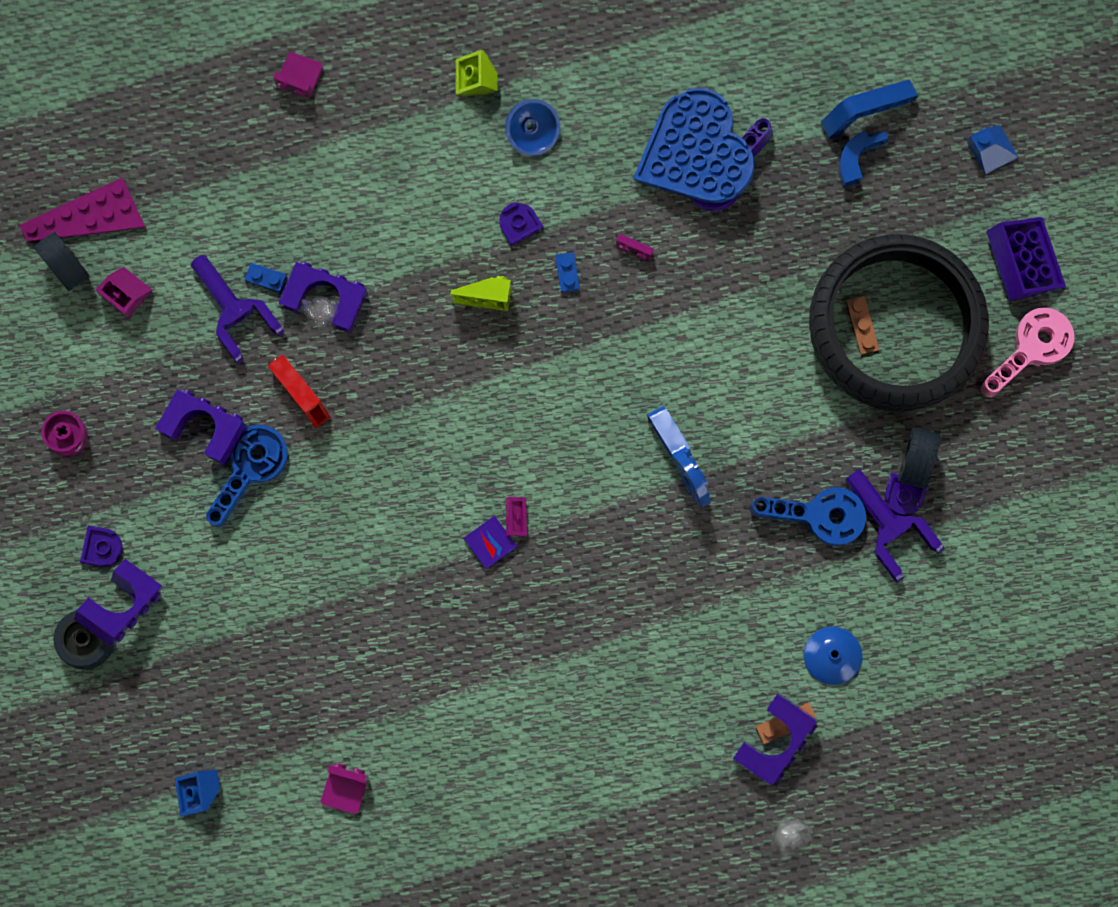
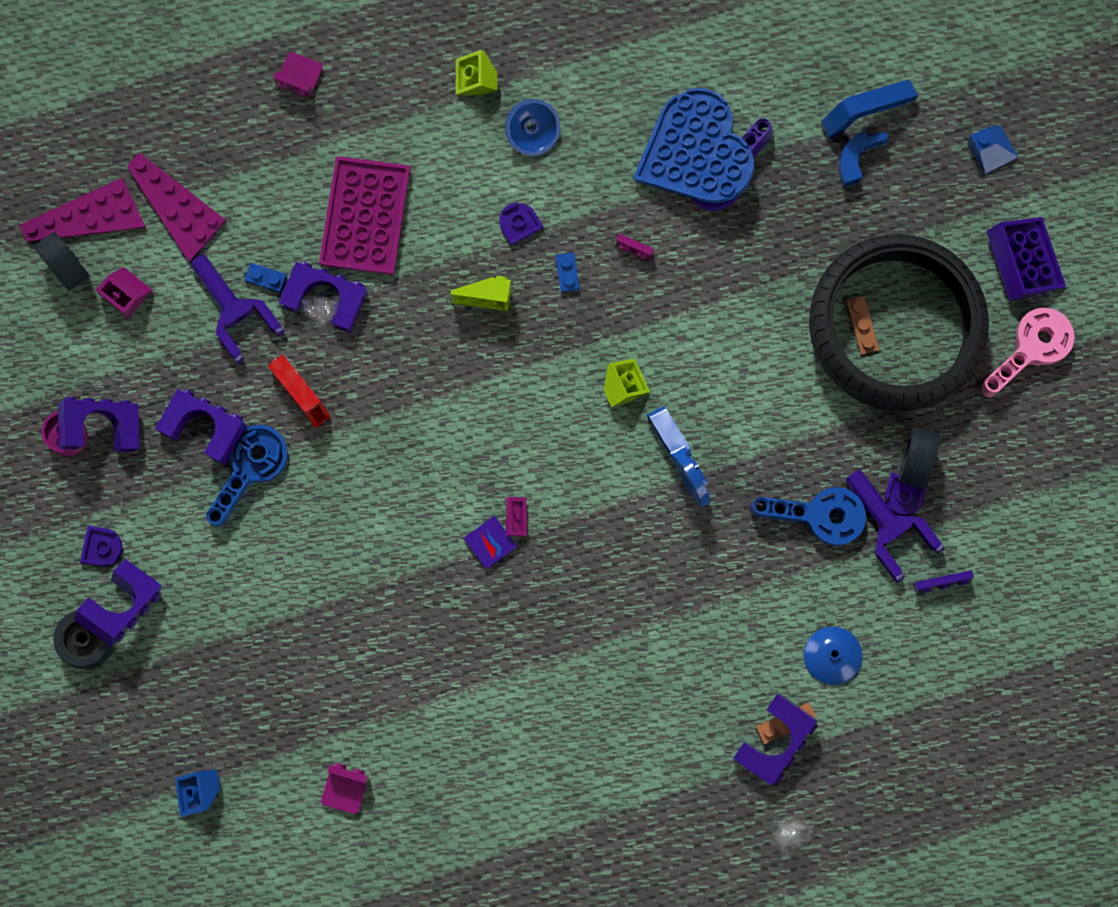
none -> dark purple arch [58,397,139,452]
none -> magenta wing [127,153,226,263]
none -> magenta plate [319,156,410,275]
none -> lime slope [604,358,650,407]
none -> dark purple plate [913,570,974,594]

